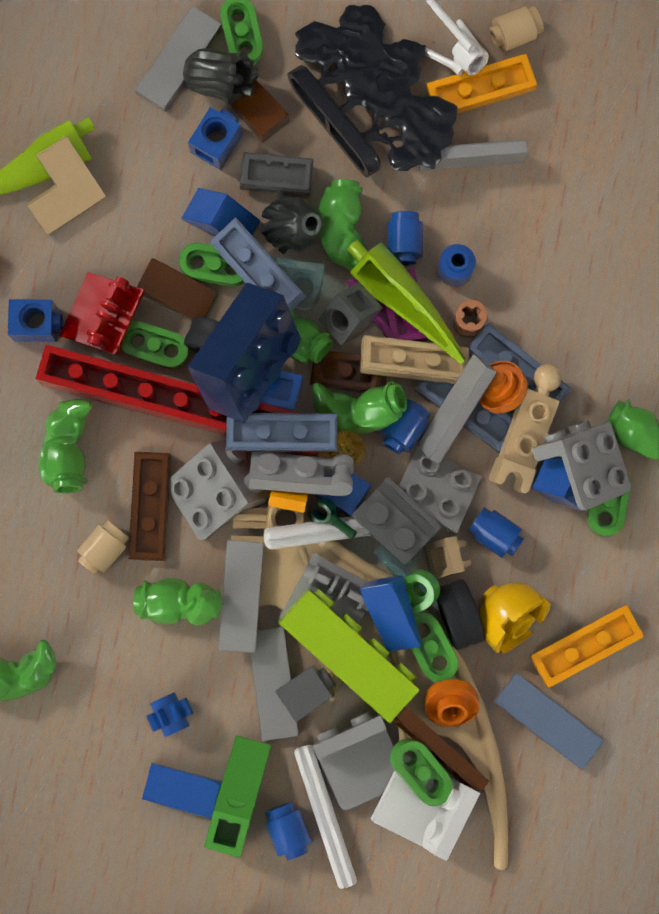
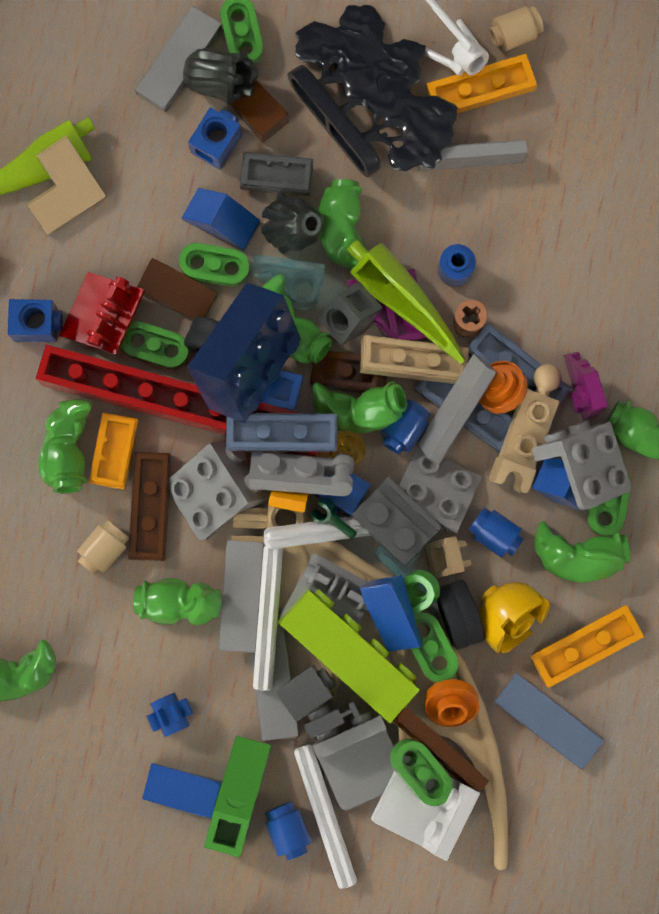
sand blue tile [210,217,306,311] -> none
blue brick [387,211,423,266] -> none
none -> light orange plate [88,413,139,490]
none -> white axle [253,546,283,691]
none -> dark grey plate [304,701,360,739]
none -> bright green animal [534,521,630,583]
none -> magenta wing [564,352,608,421]

